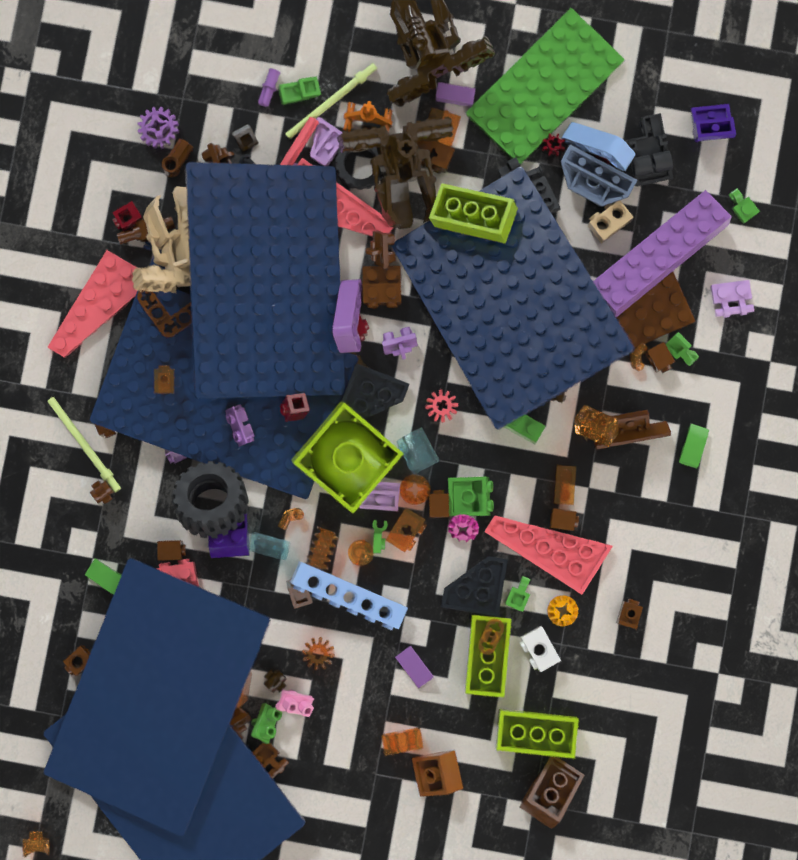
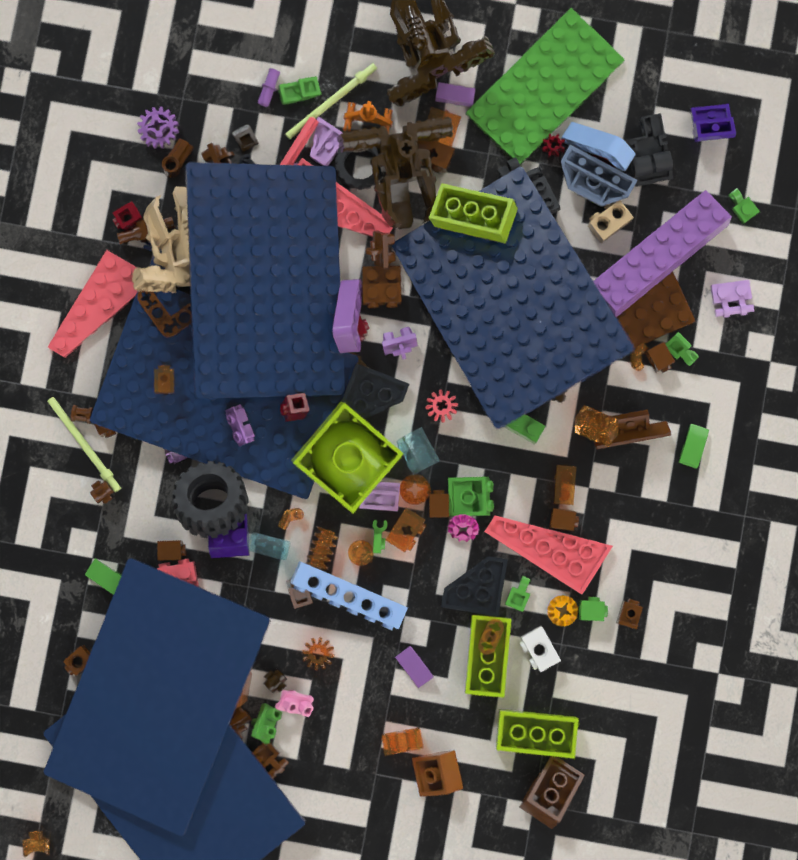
none -> reddish brown bush [71,405,93,424]
none -> bright green brick [579,597,608,621]

